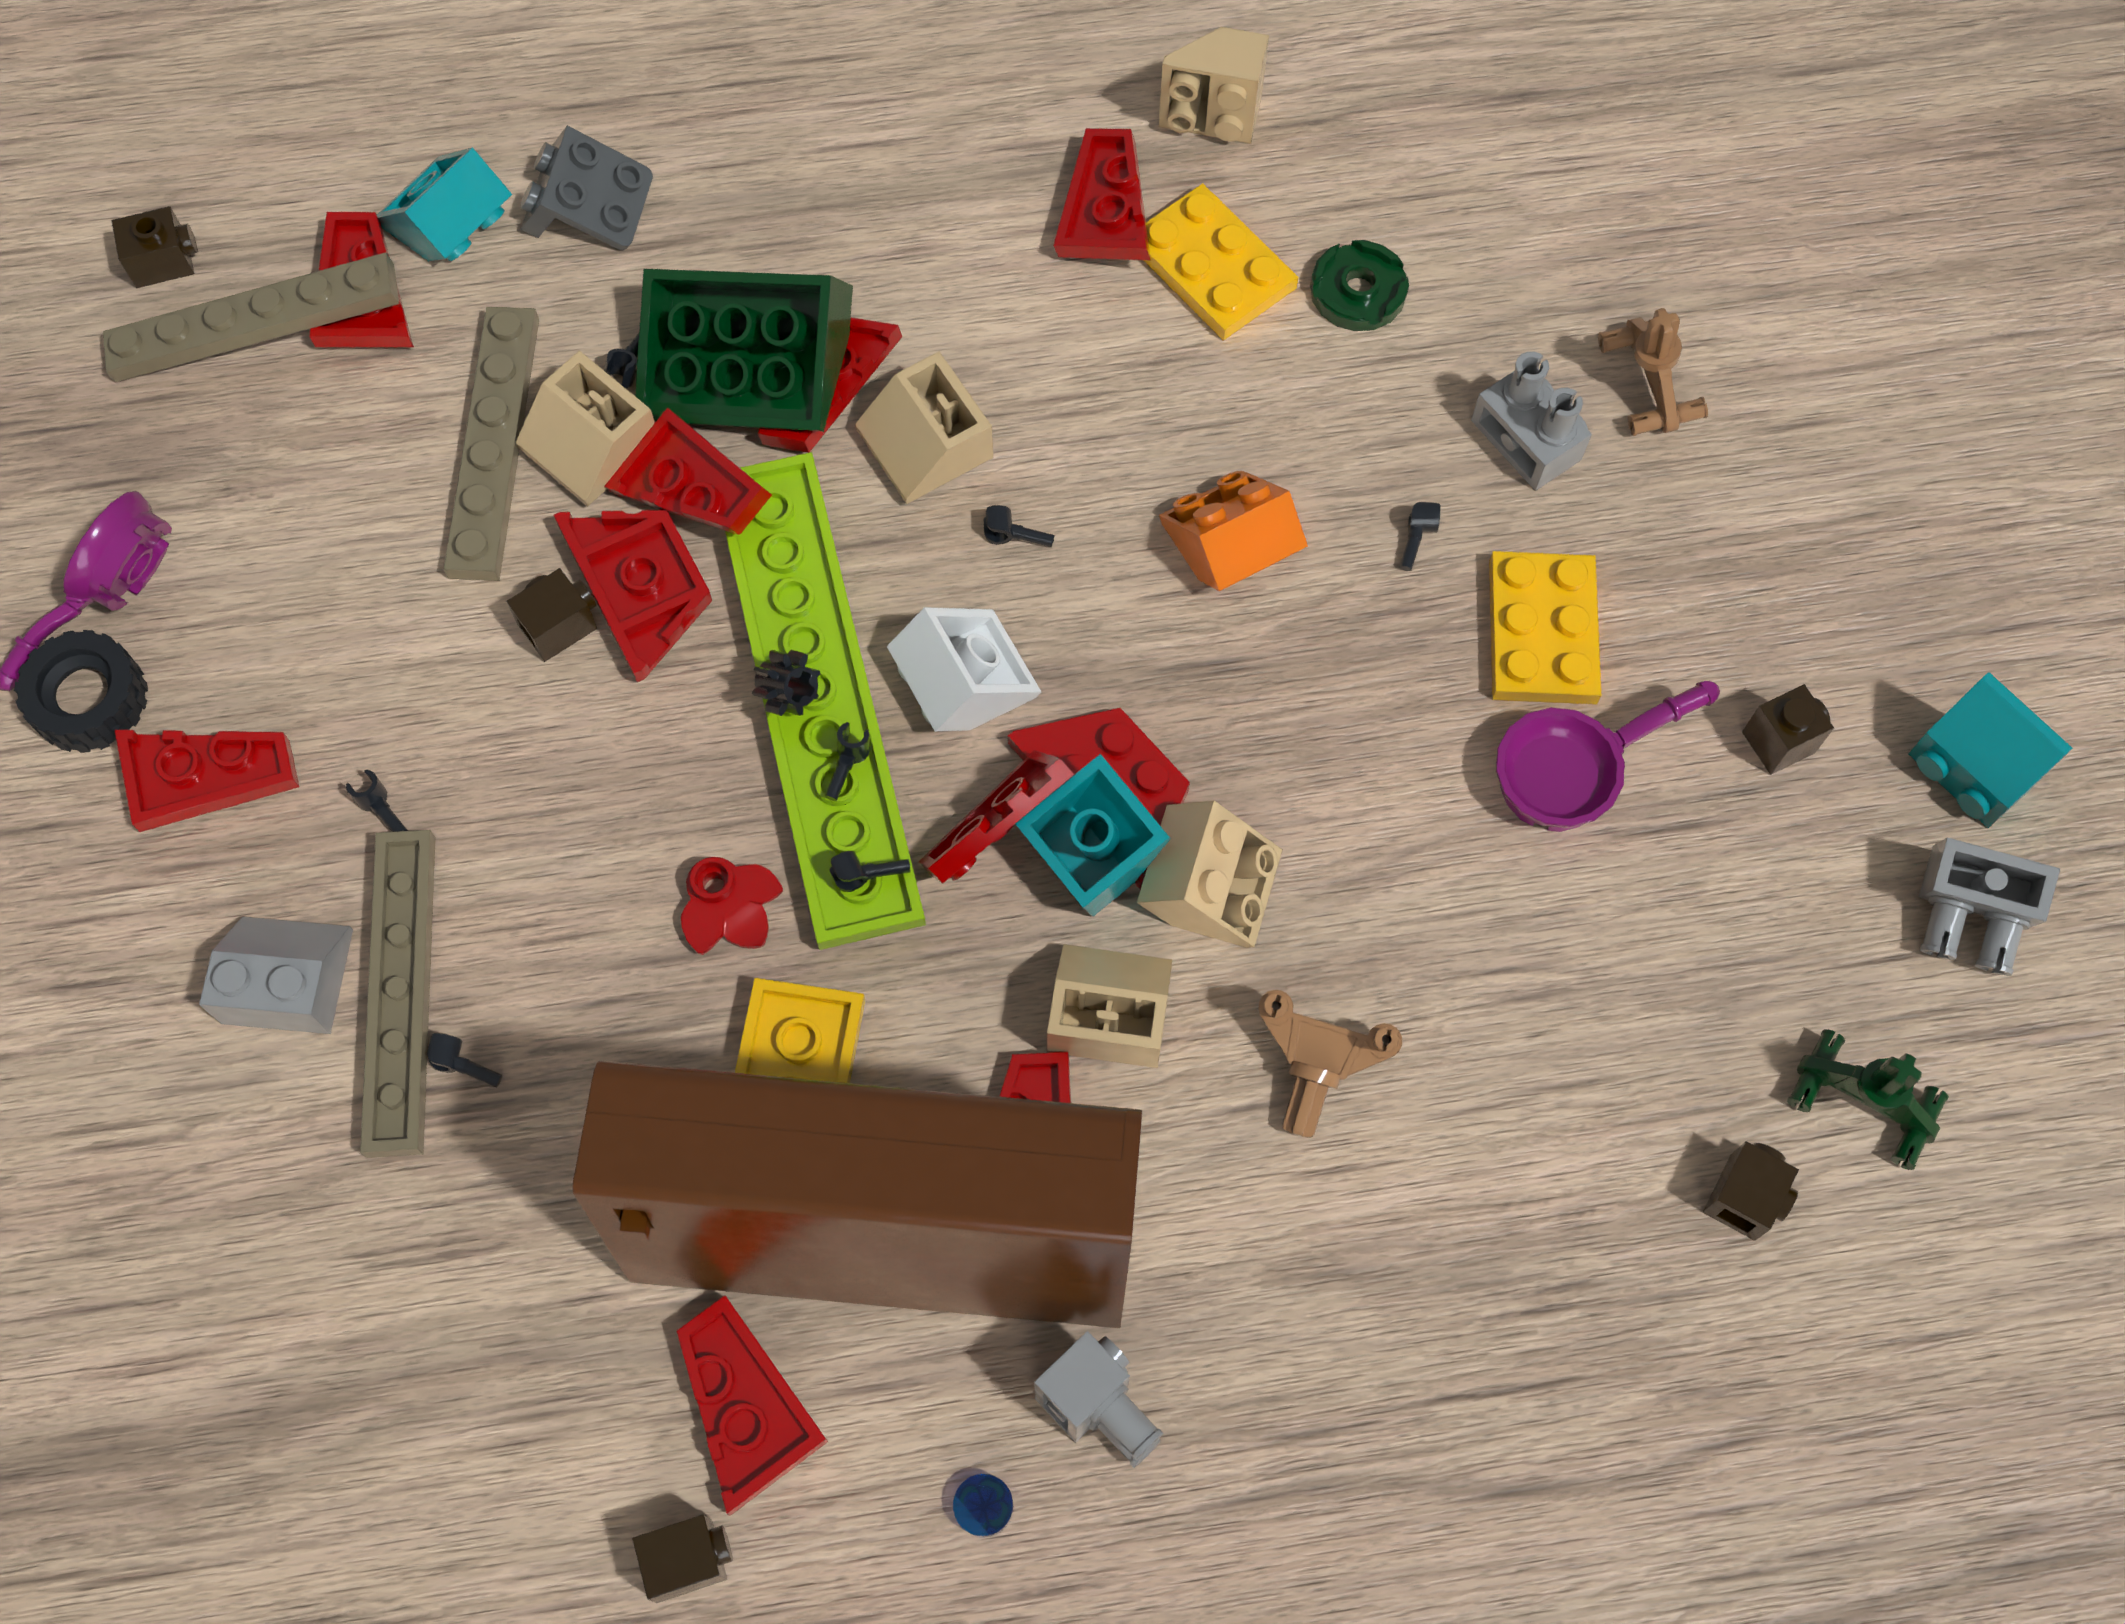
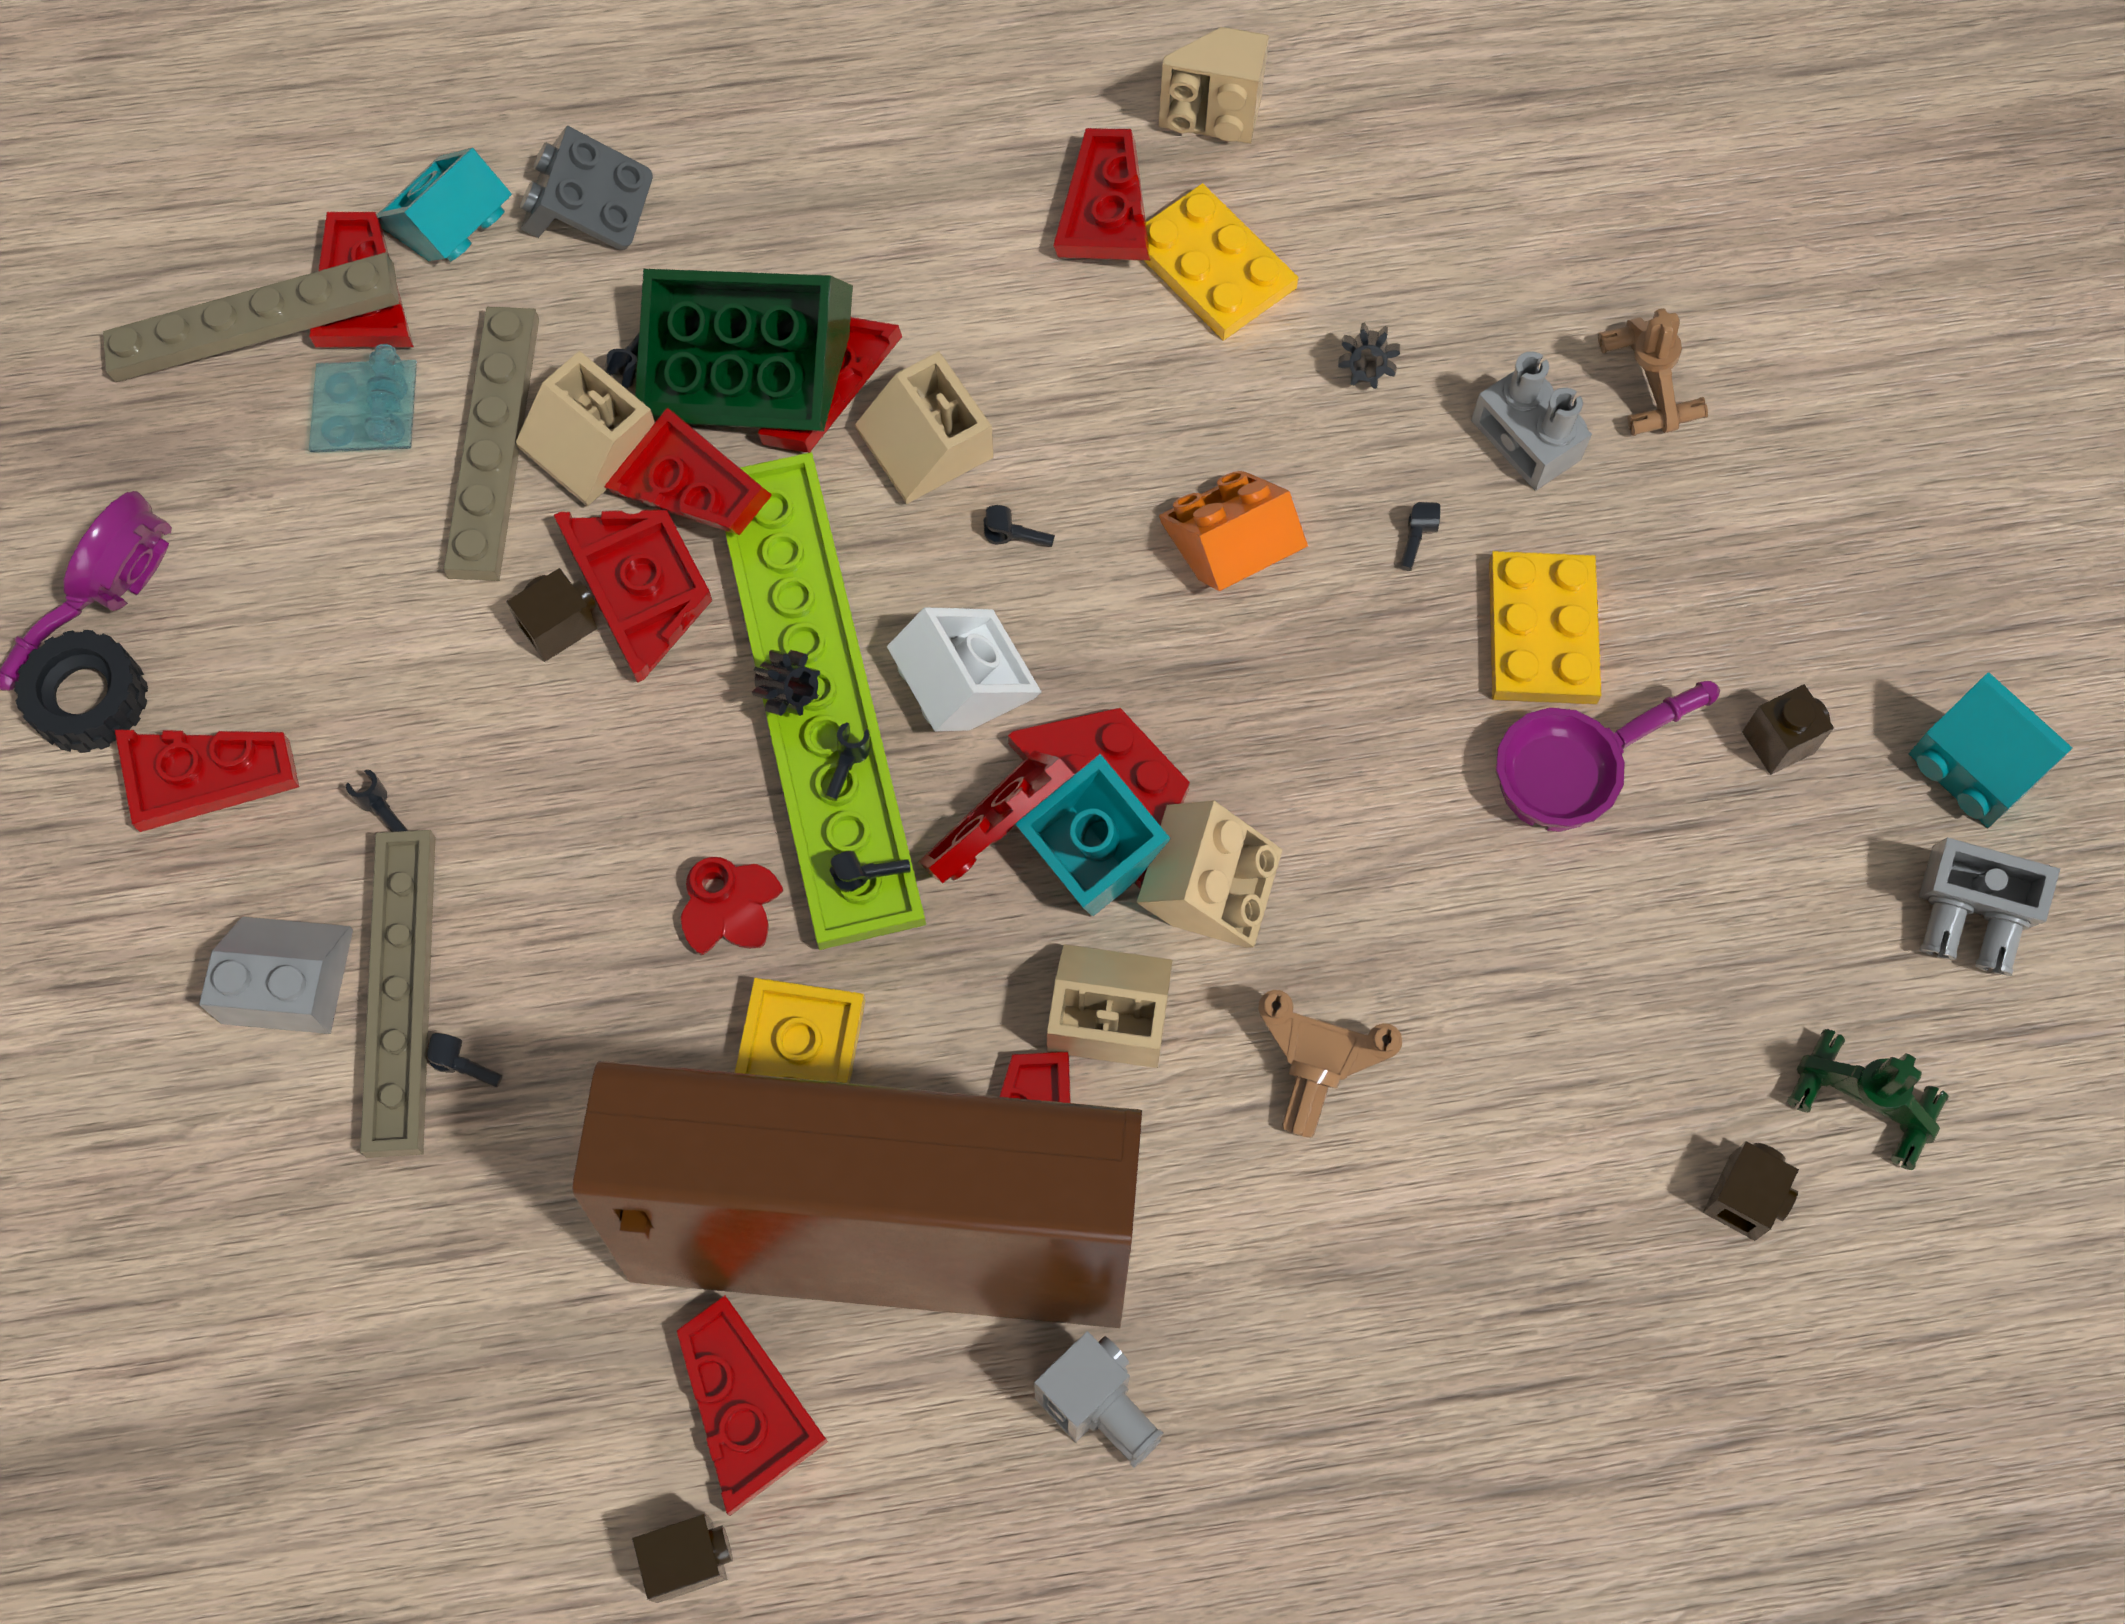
dark brown brick [111,206,198,288] -> none
clear blue tile [953,1474,1014,1538] -> none
dark green tile [1310,240,1409,331] -> none
none -> clear light blue hinge [309,344,417,452]
none -> black gear [1338,322,1400,389]

